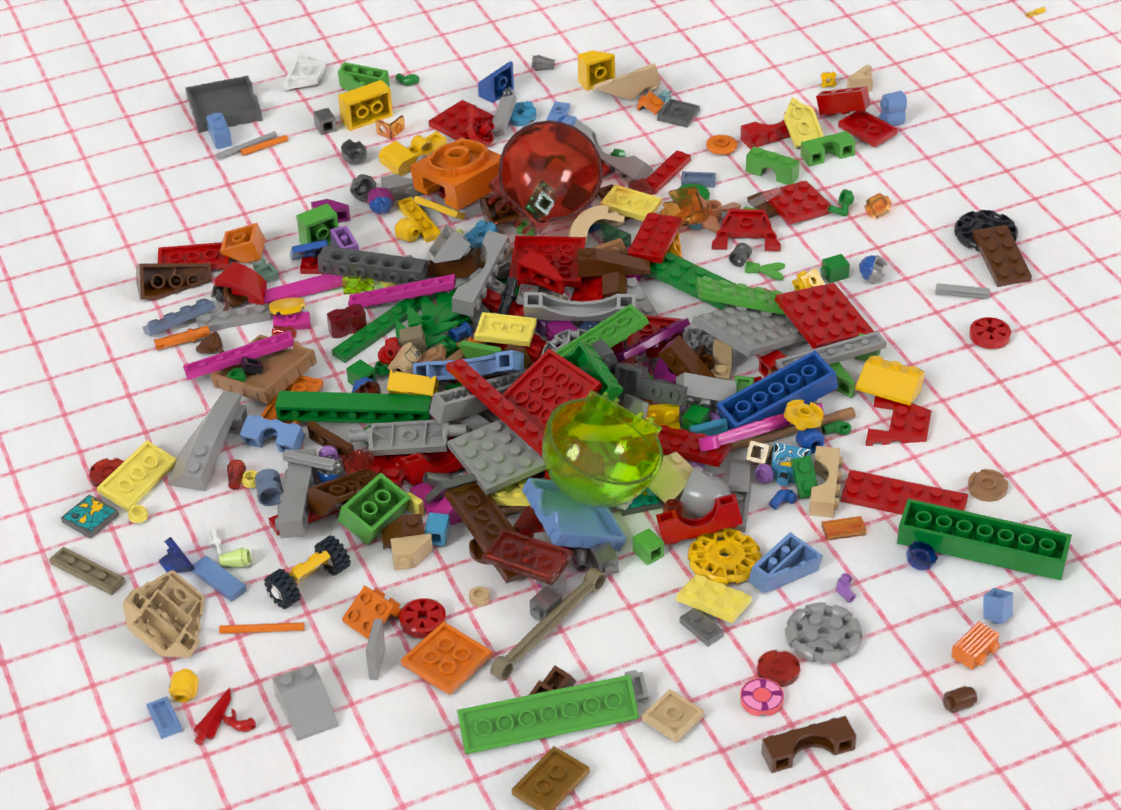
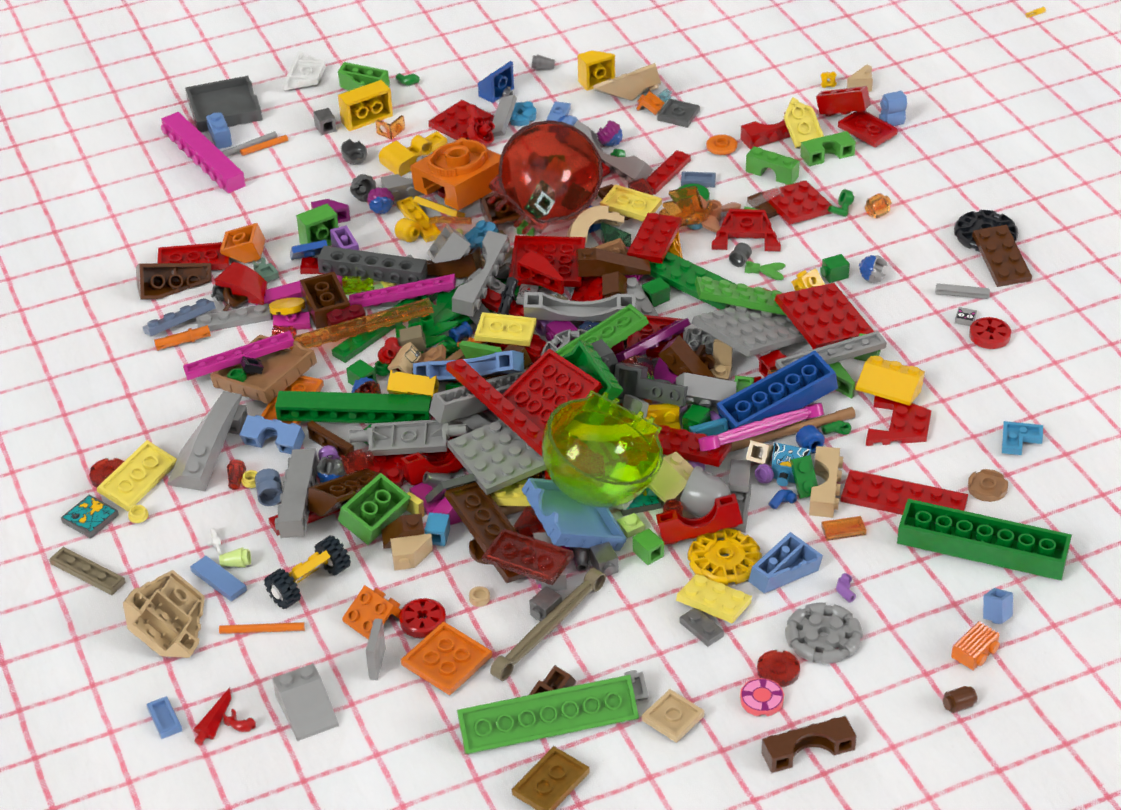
clear blue slope [159,537,195,573] -> none
yellow head [169,669,199,703] -> none
reddish brown piece [196,331,225,354] -> none
light grey axle [282,450,337,471] -> none
yellow plate [783,400,824,431] -> none
clear blue hair [906,541,938,571] -> none
none -> dark pink brick [161,112,246,193]
none -> clear orange plate [289,298,434,349]
none -> reddish brown brick [300,272,350,329]
none -> clear orange tile [429,216,472,226]
none -> magenta piece [596,120,623,147]
none -> yellowish green plate [617,513,645,538]
none -> green brick [642,277,671,307]
none -> tile [955,307,977,326]
none -> dark azure plate [1002,421,1043,455]

